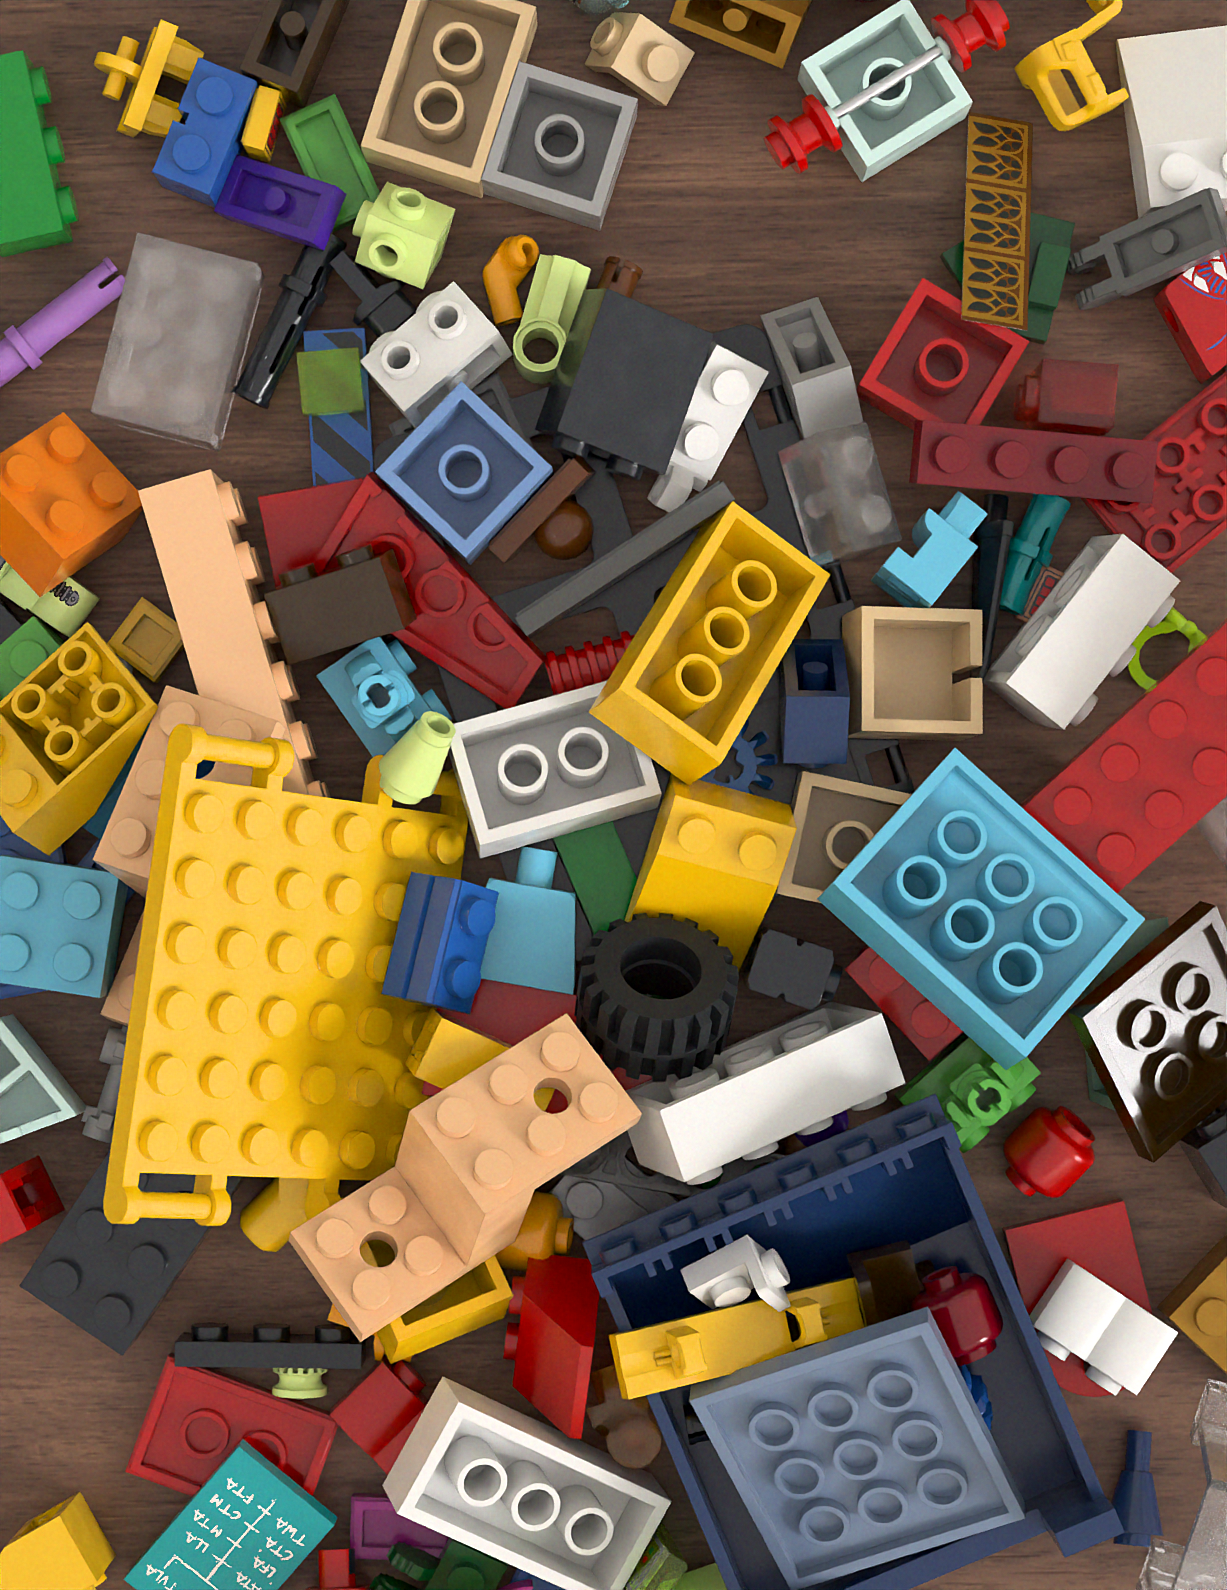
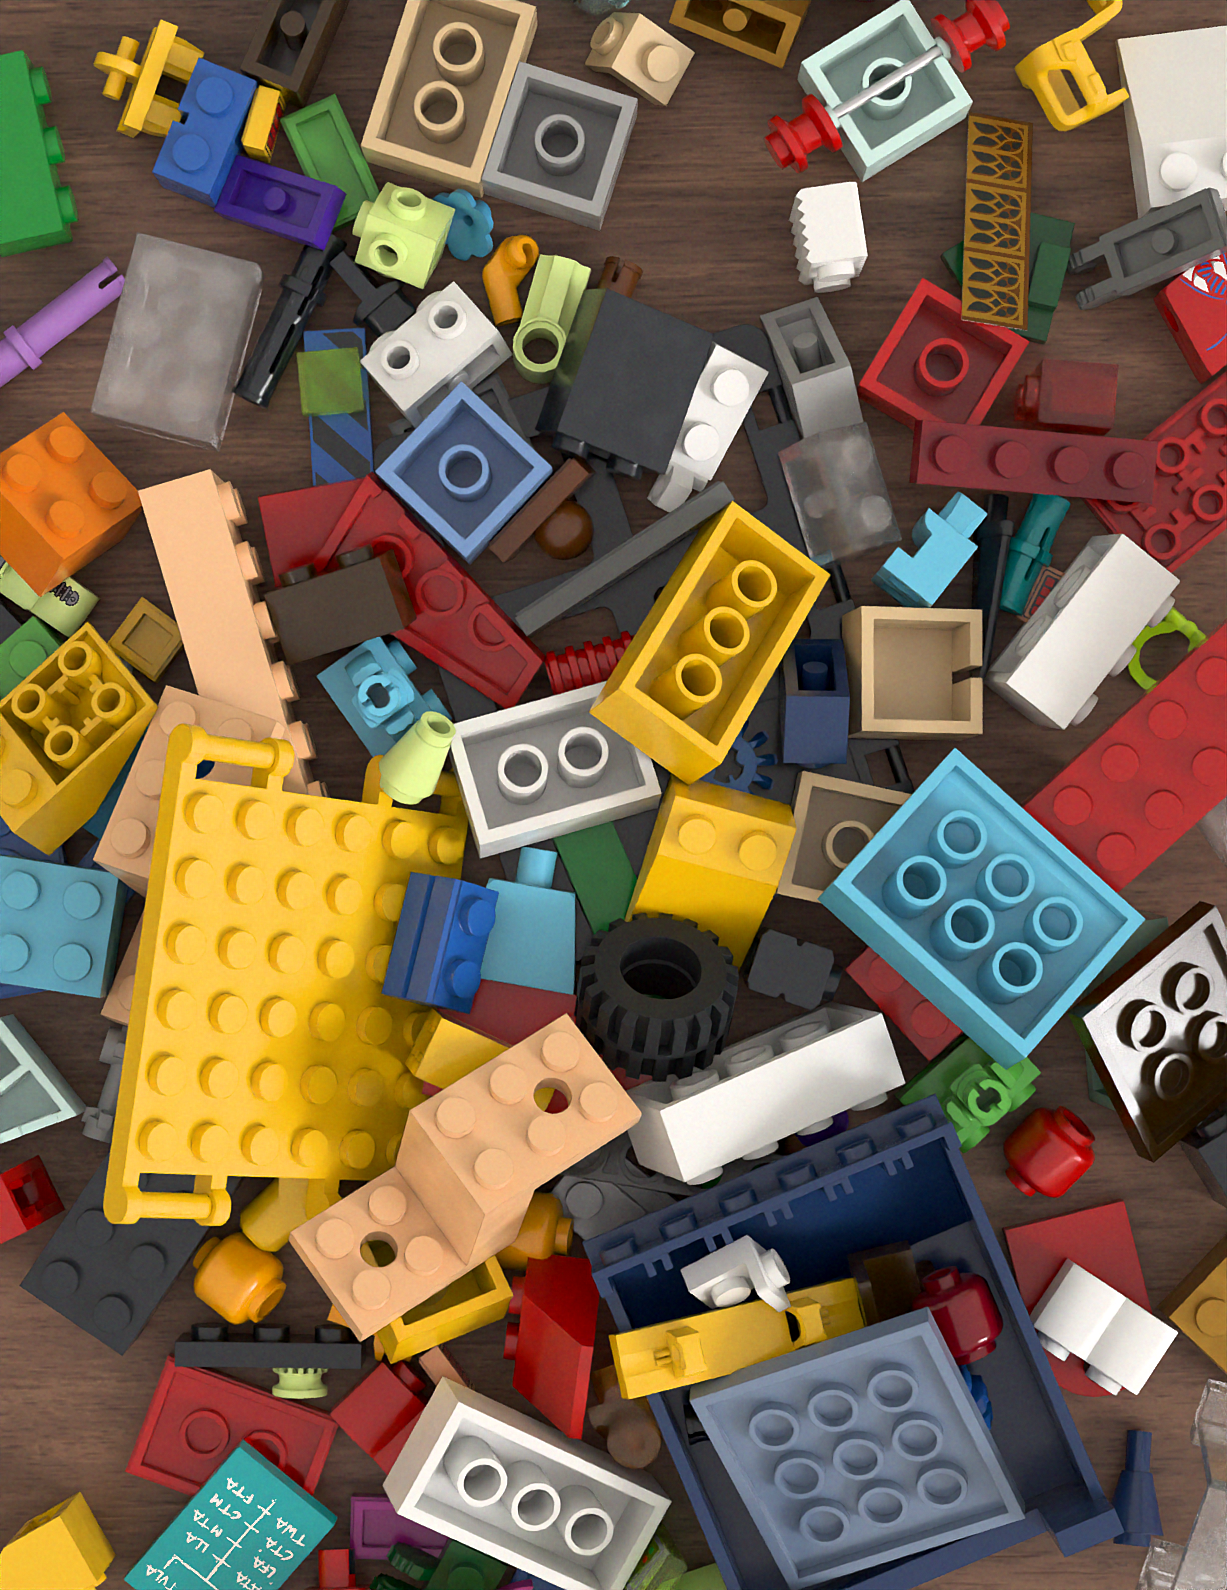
none -> light orange head [193,1232,286,1325]
none -> nougat tile [419,1343,475,1391]
none -> dark azure plant [432,189,493,261]
none -> white brick [789,182,868,293]

